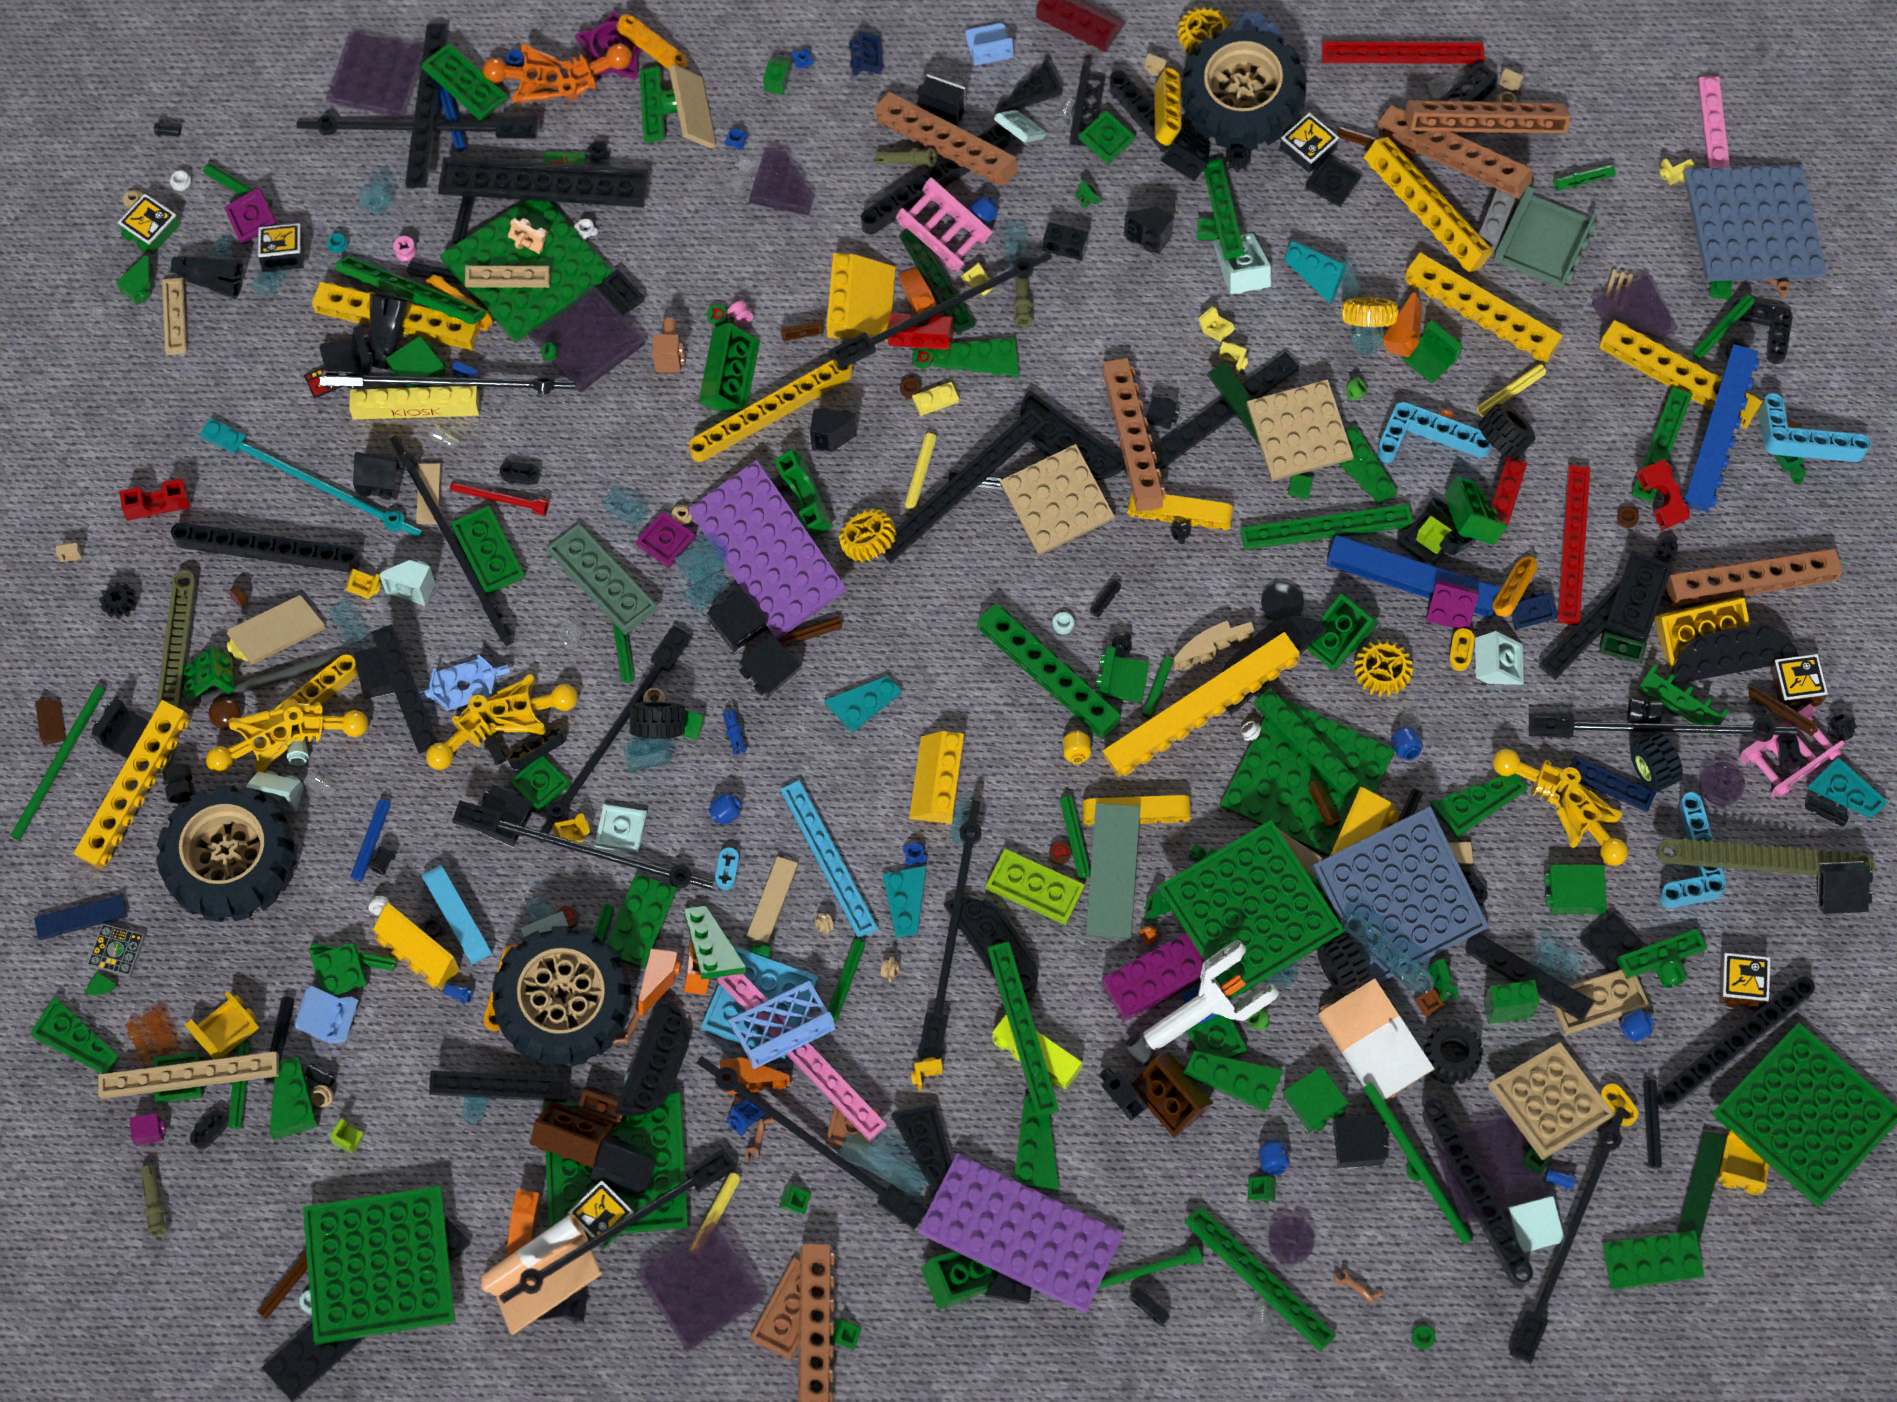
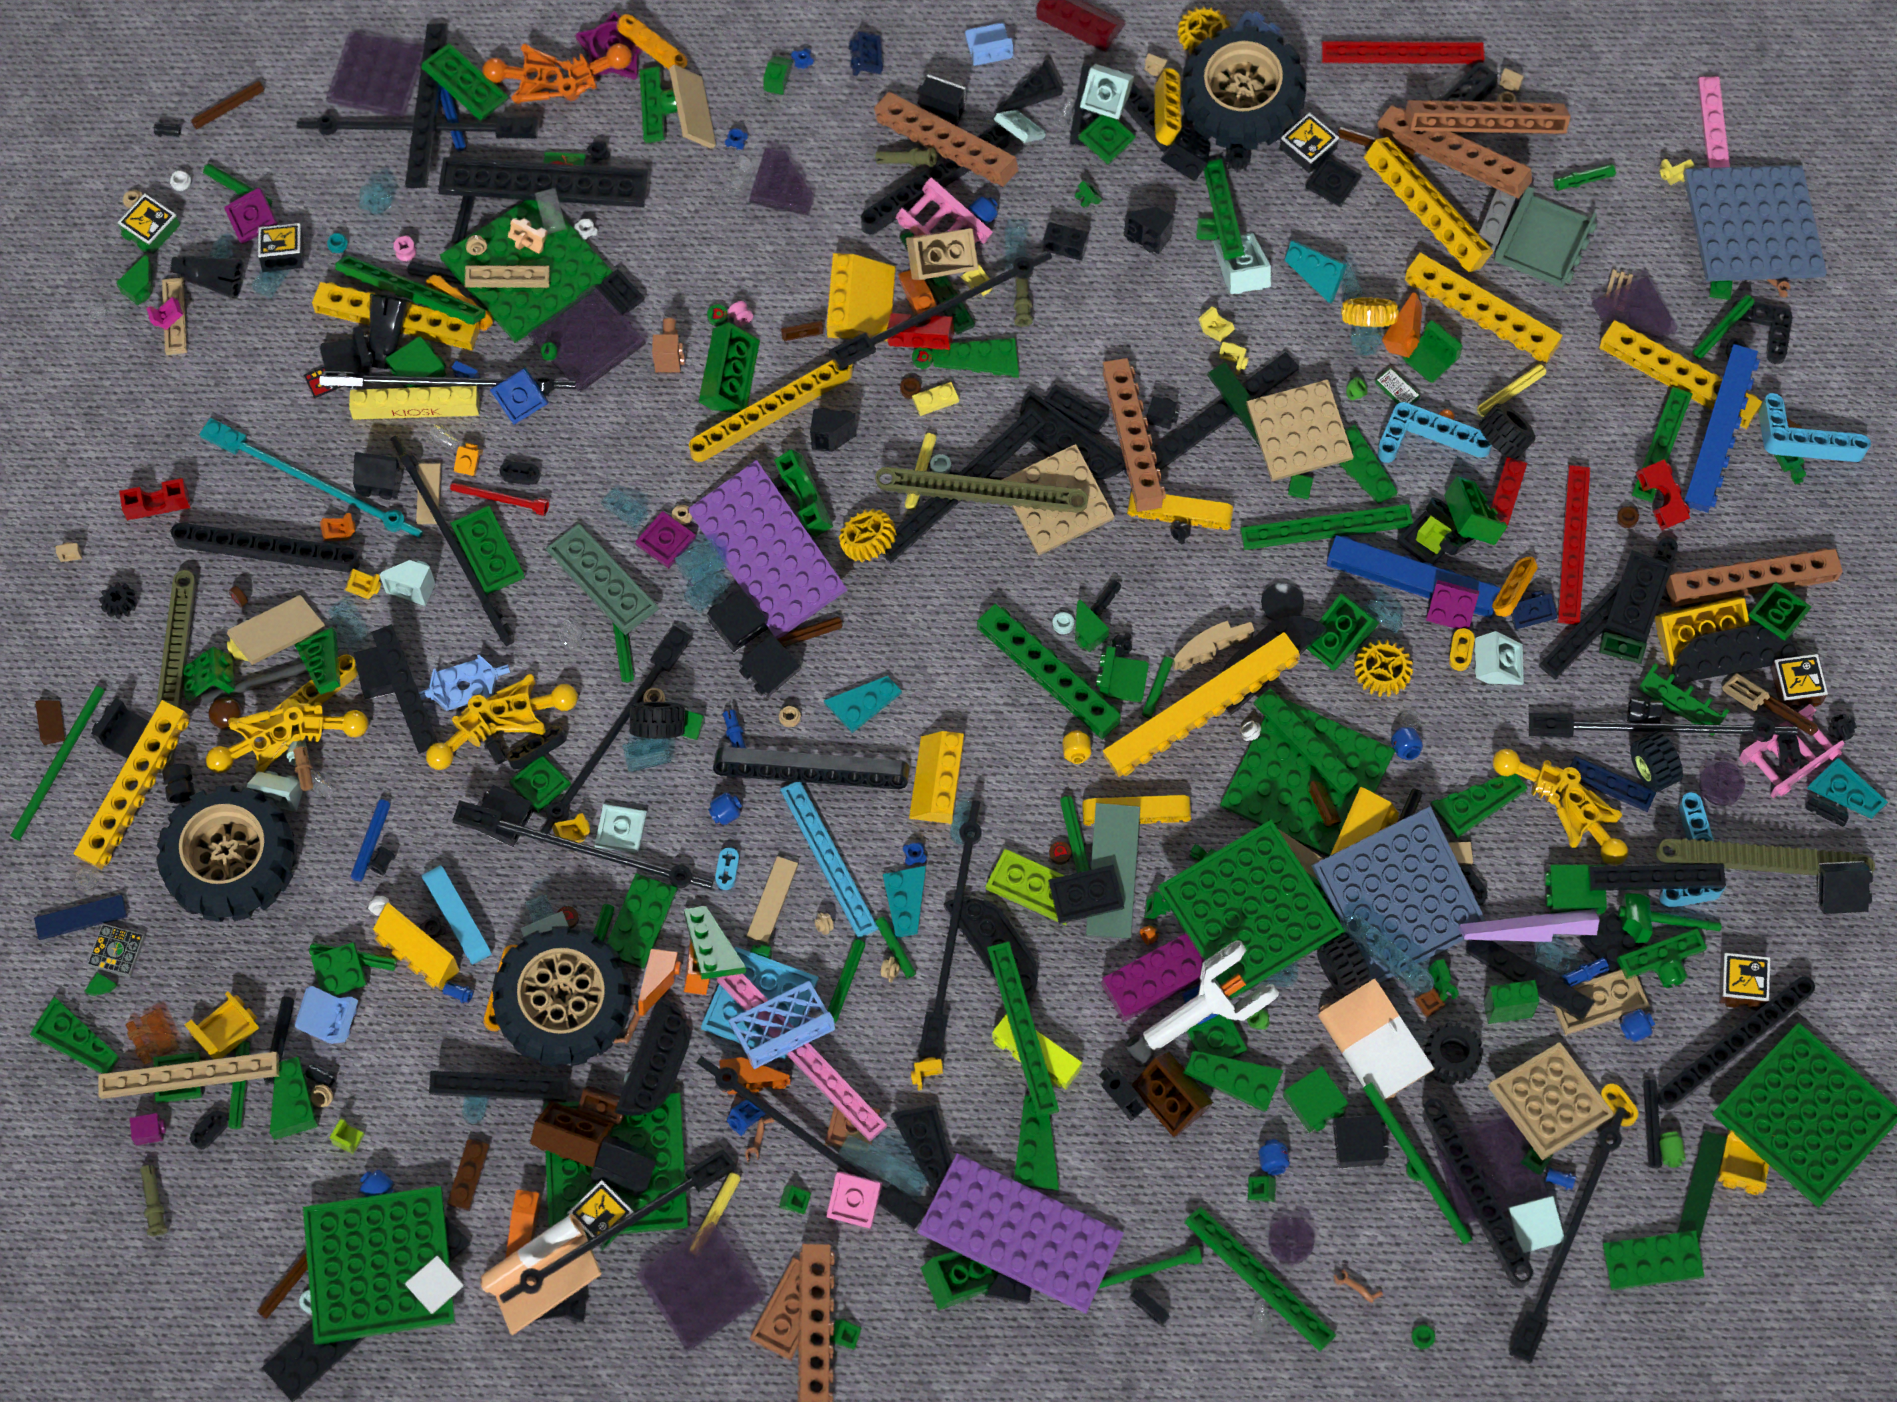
blue plate [503,50,524,68] -> none
none -> dark pink bracket [146,297,183,330]
none -> reddish brown axle [191,81,264,129]
none -> medium nougat axle [293,747,313,791]
none -> green wing [294,627,341,695]
none -> orange bracket [320,513,356,541]
none -> blue head [360,1170,394,1197]
none -> white sticker [405,1256,464,1314]
none -> reddish brown plate [447,1139,490,1211]
none -> light orange bracket [454,443,483,476]
none -> tan plate [466,235,487,255]
none -> blue plate [490,367,549,425]
none -> clear plate [535,188,566,234]
none -> black beam [713,747,910,789]
none -> tan plate [779,706,801,727]
none -> bright pink plate [826,1171,882,1229]
none -> olive gear [875,467,1088,513]
none -> green piece [875,917,916,979]
none -> tan slope [906,228,978,280]
none -> light aqua tile [930,454,951,474]
none -> black plate [1044,384,1109,434]
none -> black plate [1048,865,1124,924]
none -> green slope [1075,599,1109,653]
none -> light aqua slope [1080,64,1134,119]
none -> clear light blue plate [1363,599,1403,633]
none -> tile [1375,368,1420,404]
none -> lavender slope [1459,909,1599,942]
none -> blue pin [1562,957,1609,987]
none -> black plate [1588,864,1726,891]
none -> green piece [1618,893,1722,943]
none -> bright green brick [1659,1132,1686,1168]
none -> tan tile [1722,673,1770,711]
none -> green slope [1748,582,1812,641]

